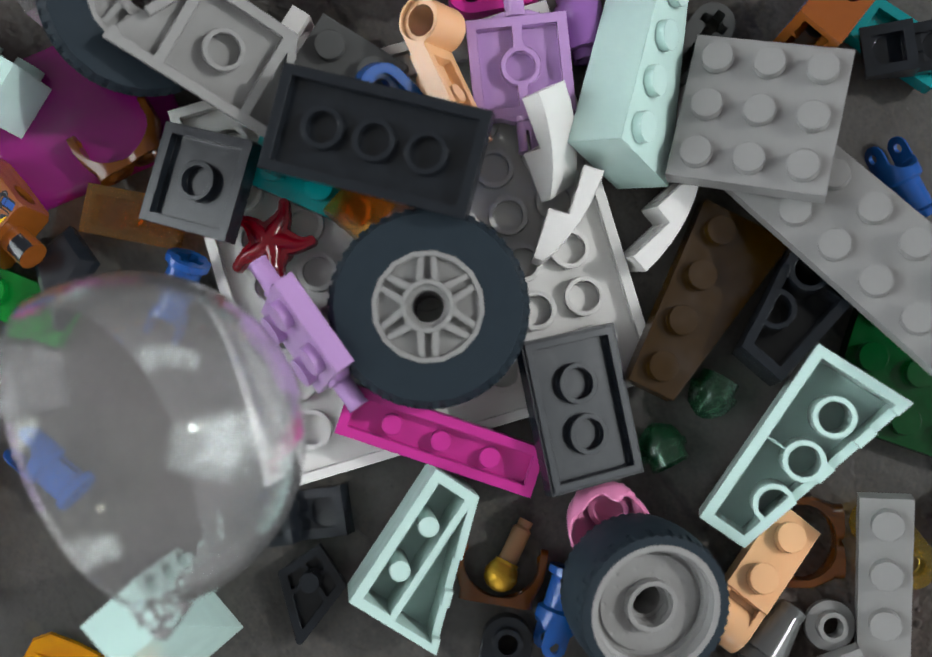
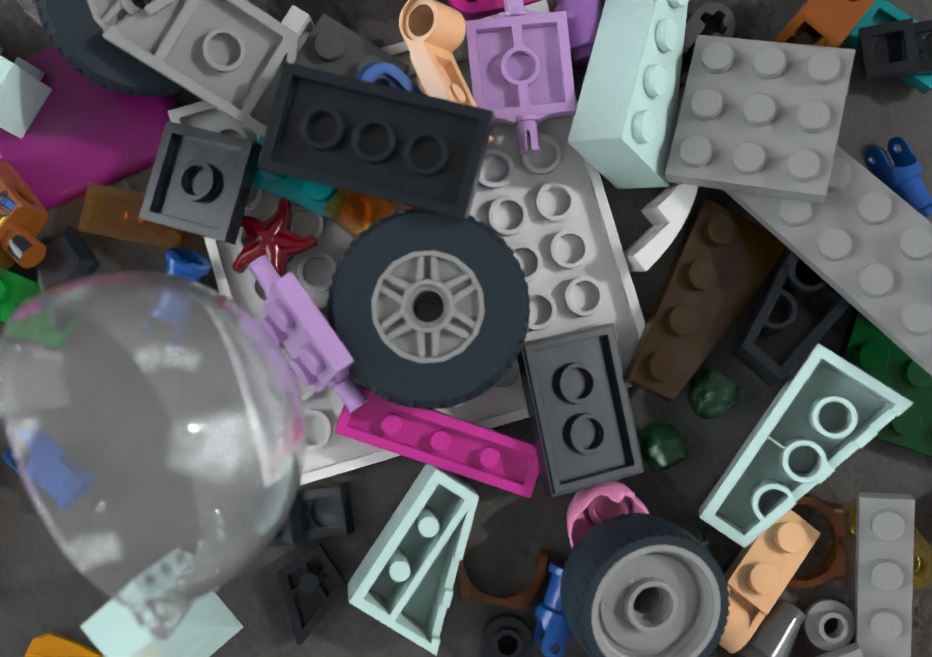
reddish brown cap [66,96,162,186] -> none
piece [483,517,533,592] -> none
white slope [522,80,577,202] -> none
white slope [531,165,604,266] -> none

